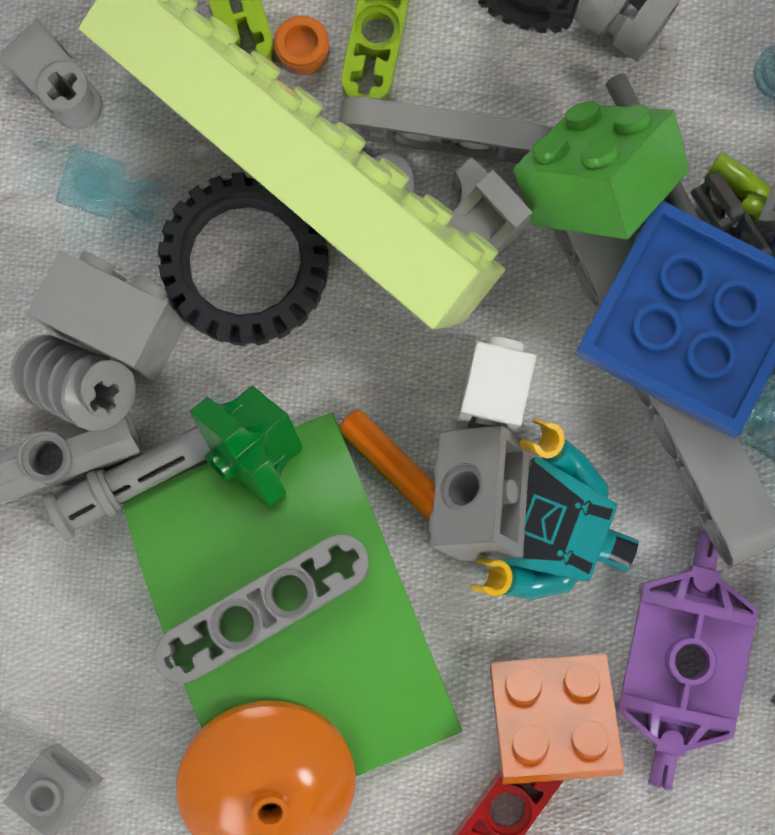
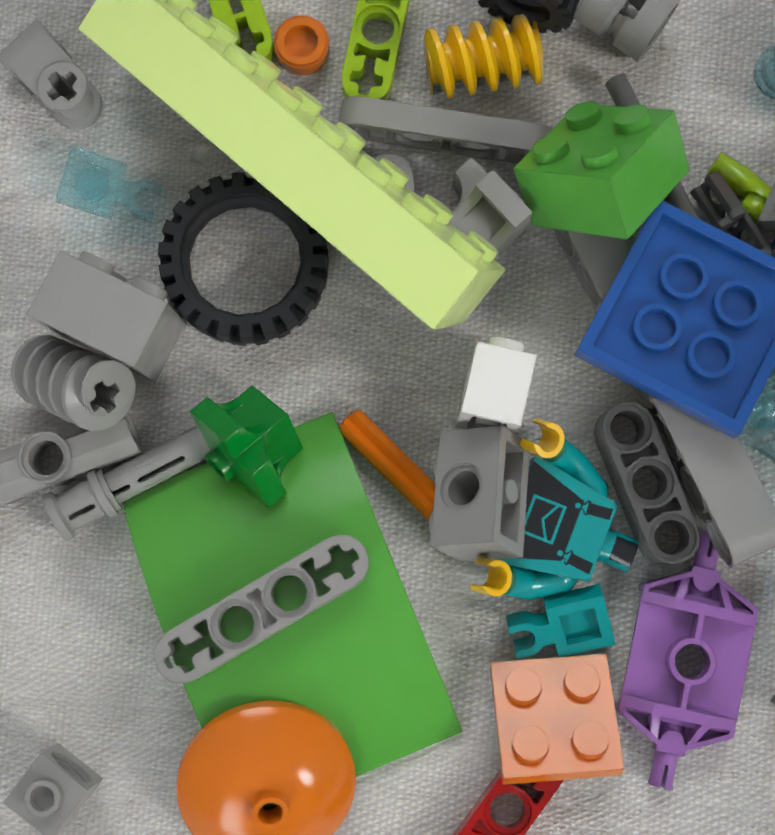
none -> yellow piece [423,14,543,99]
none -> teal plate [506,584,616,659]
none -> dark grey beam [594,401,700,564]

